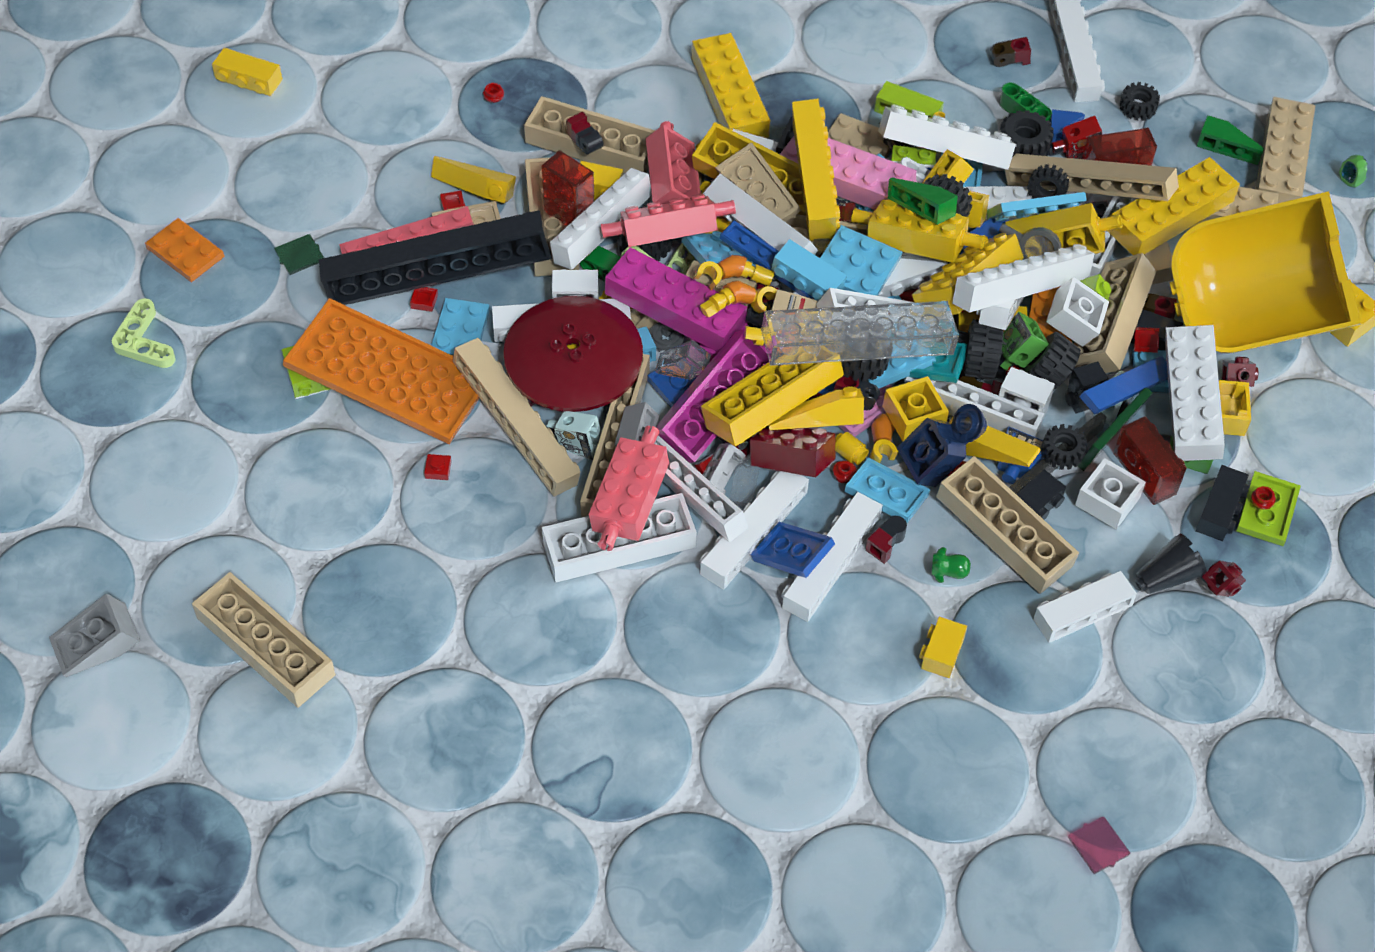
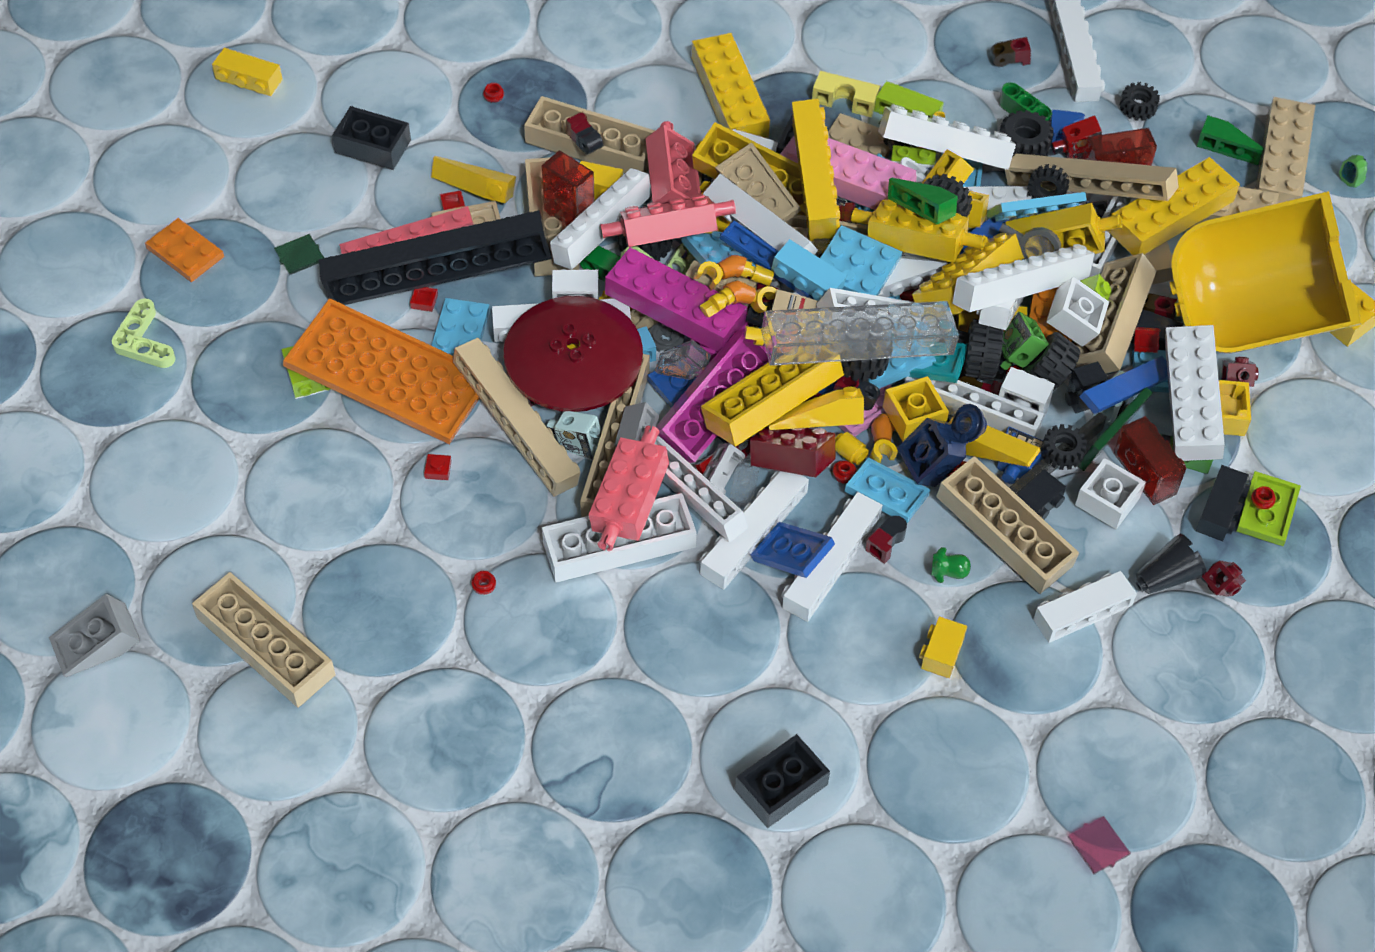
none -> black brick [332,106,411,170]
none -> red plate [472,571,496,595]
none -> black brick [735,734,830,828]
none -> light yellow arch [812,71,880,118]

